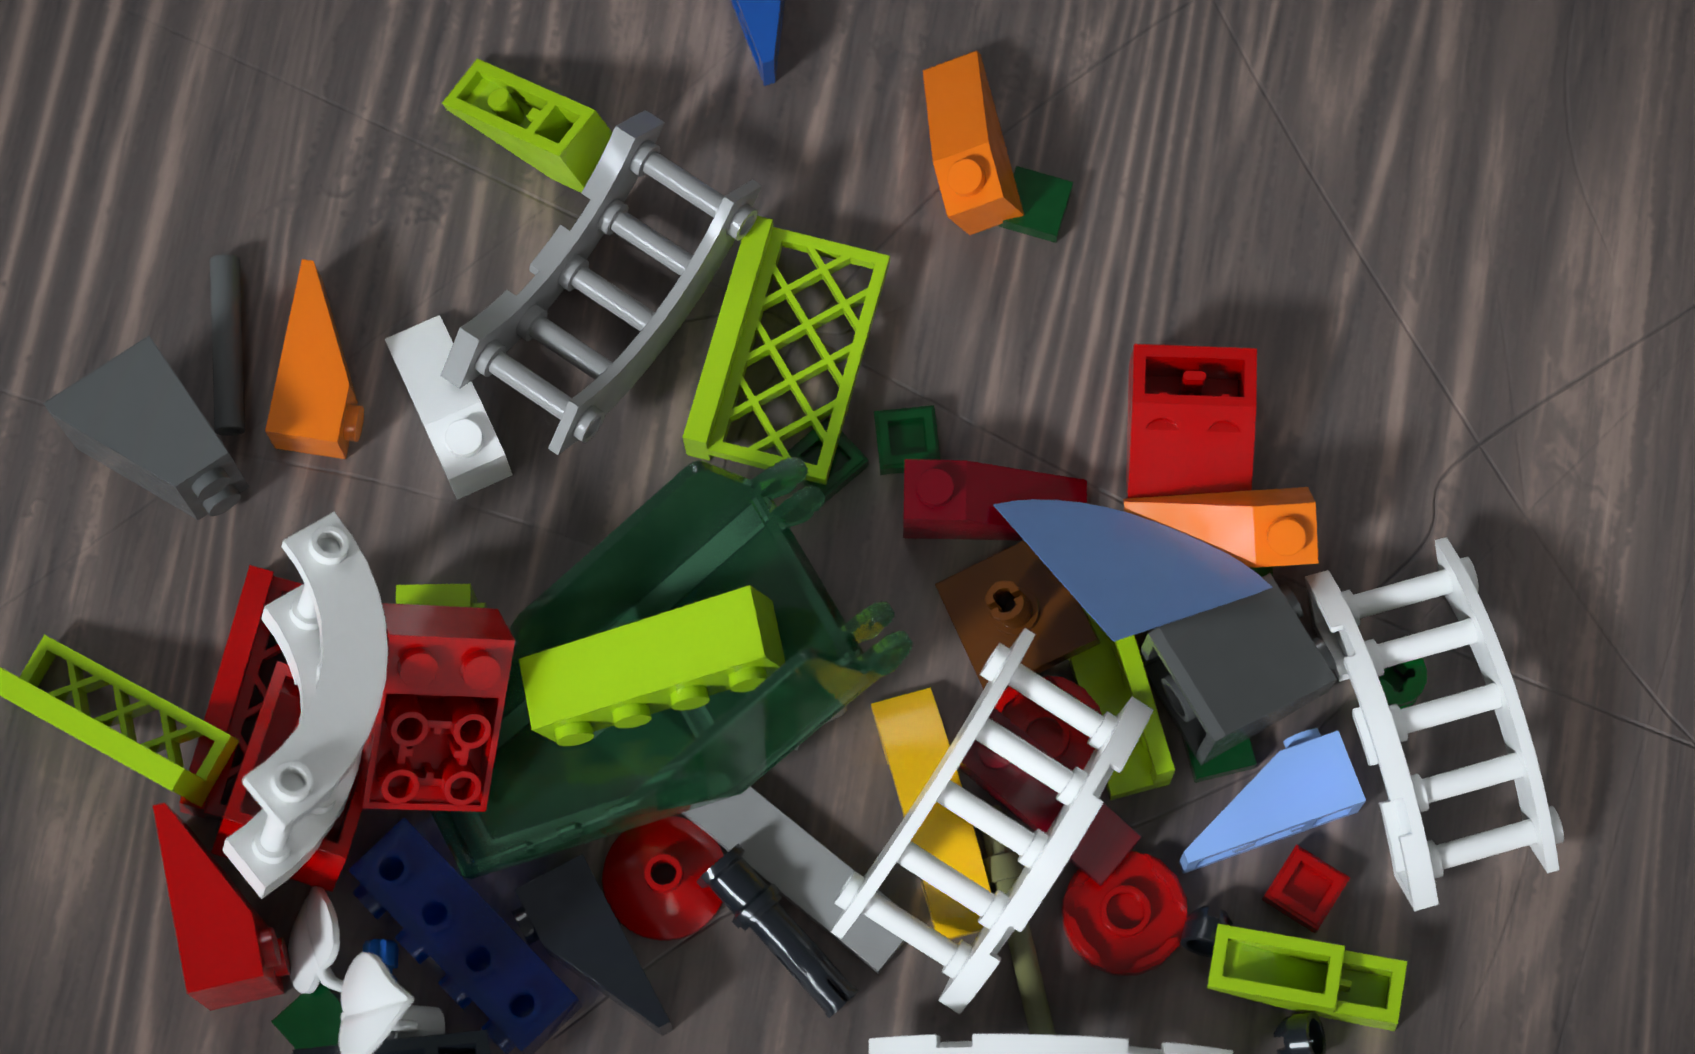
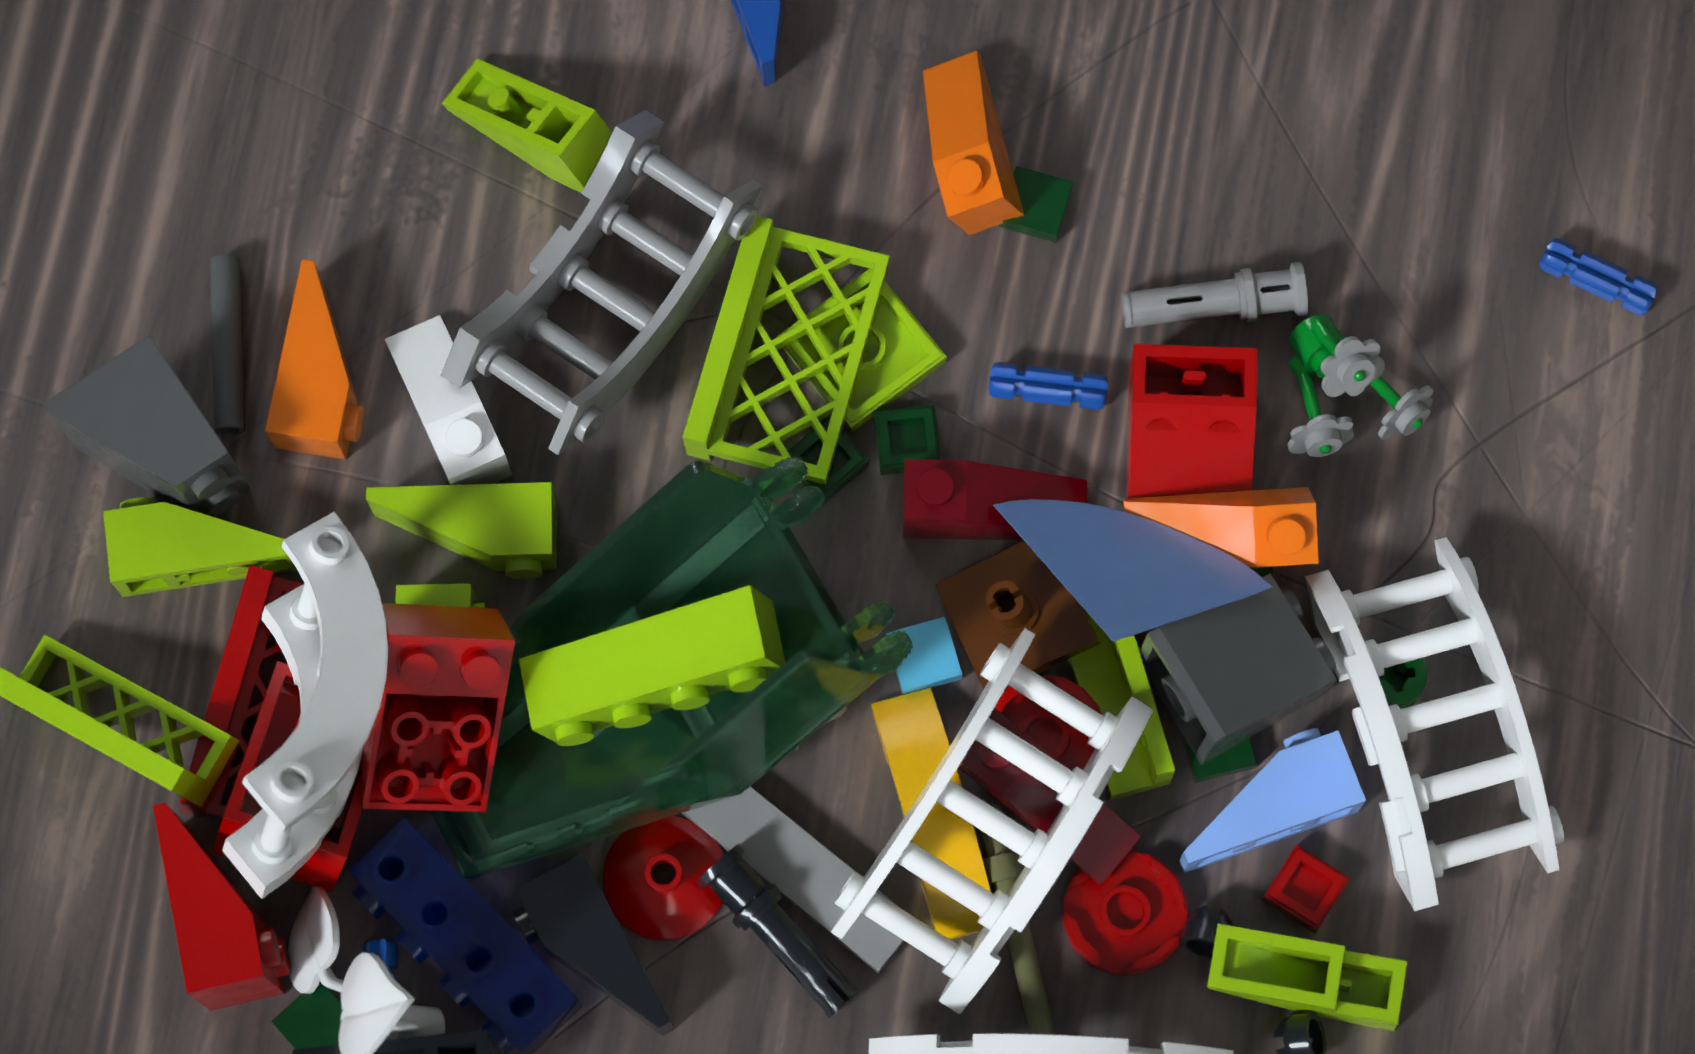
none -> lime slope [103,497,298,597]
none -> lime slope [366,482,557,579]
none -> lime tile [777,268,947,433]
none -> medium azure tile [886,617,963,695]
none -> blue axle [989,362,1108,410]
none -> light grey pin [1121,262,1308,328]
none -> light grey plant [1287,314,1433,457]
none -> blue axle [1539,238,1658,315]

